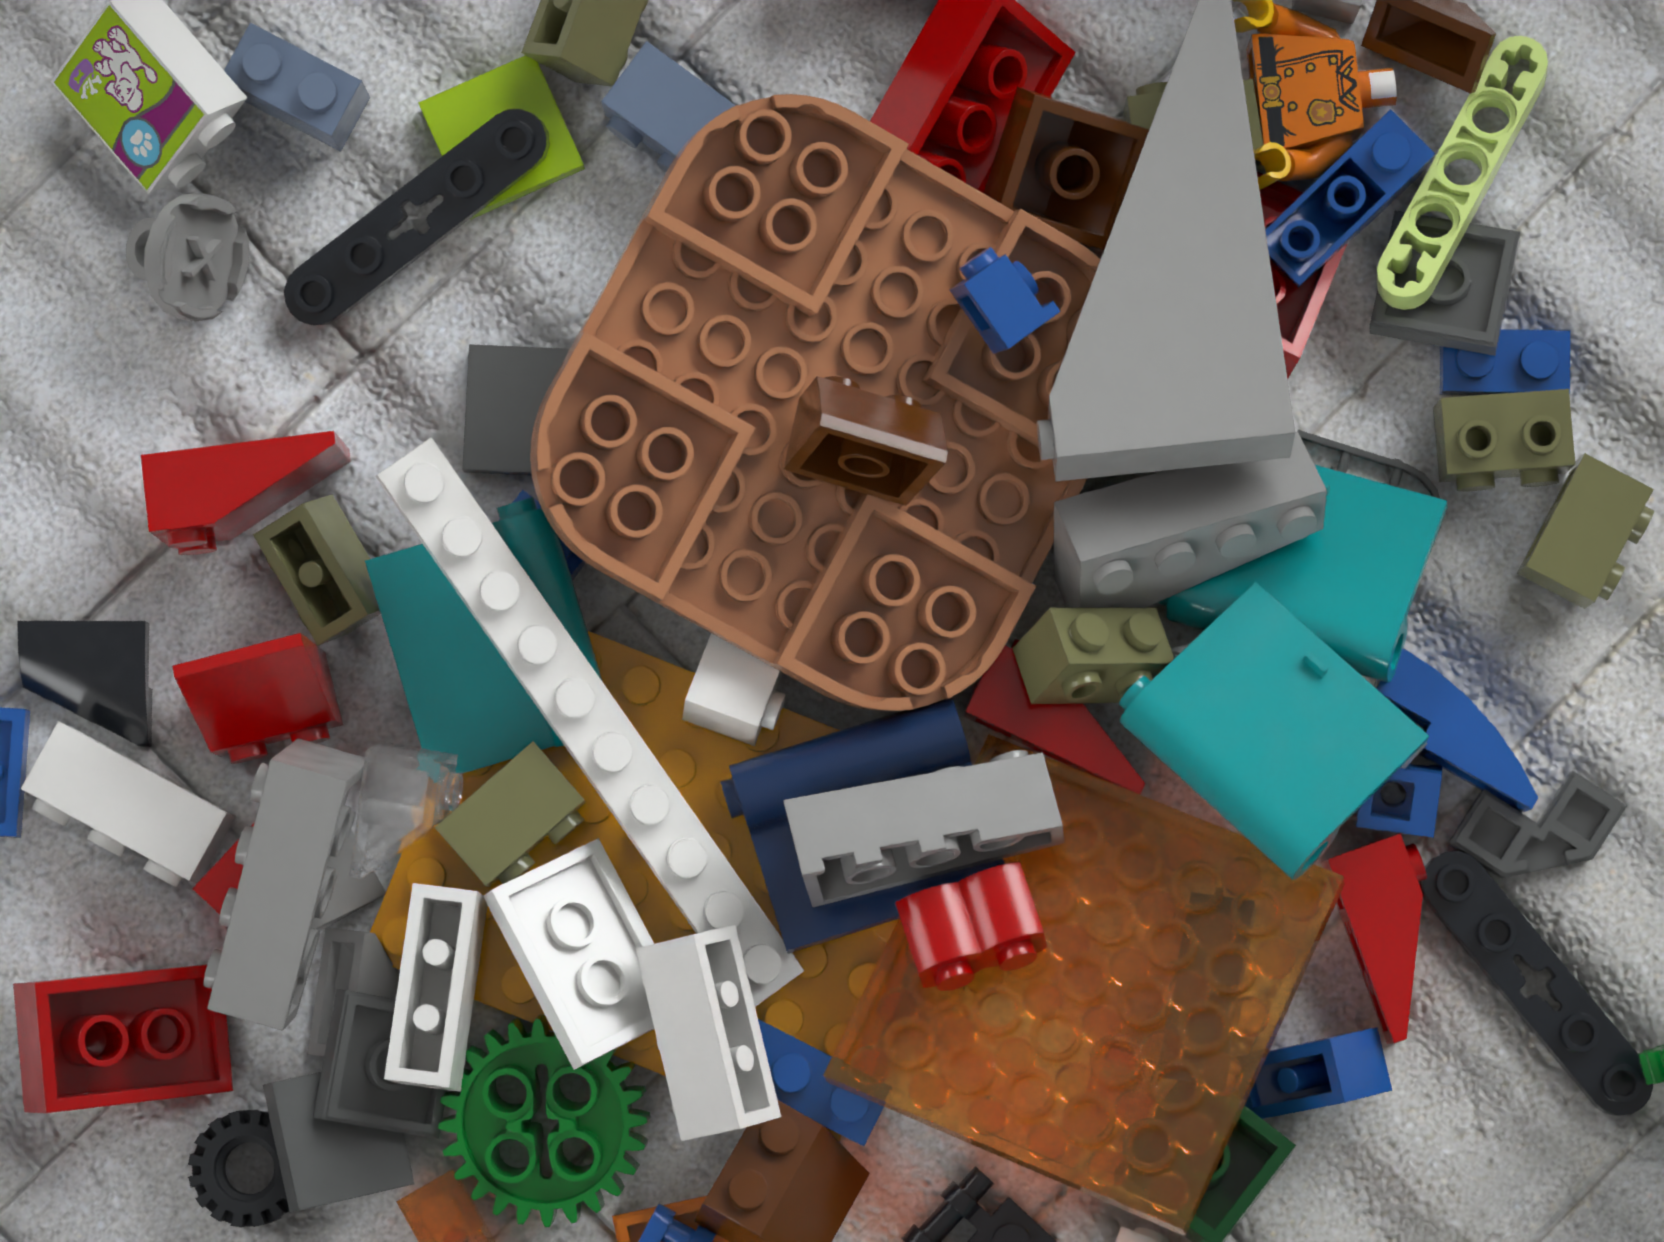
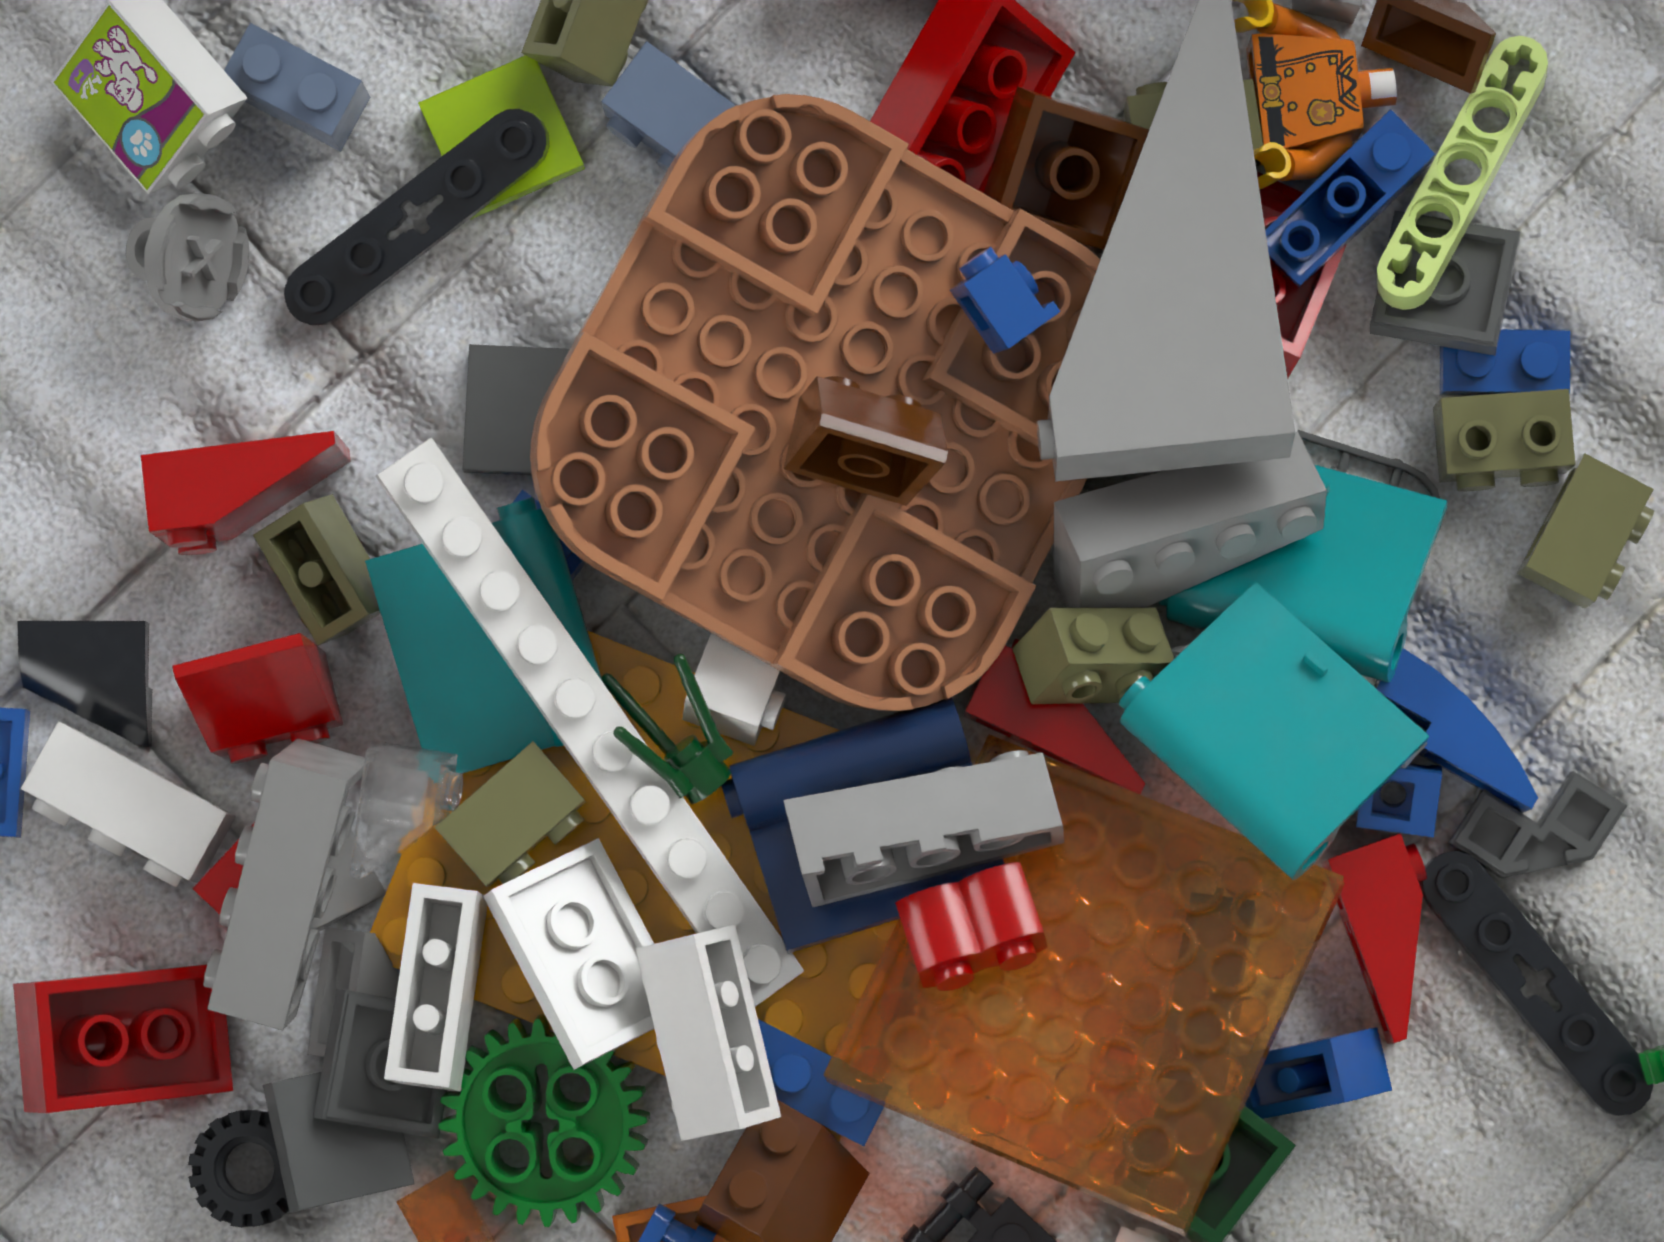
none -> dark green plant [601,654,733,804]

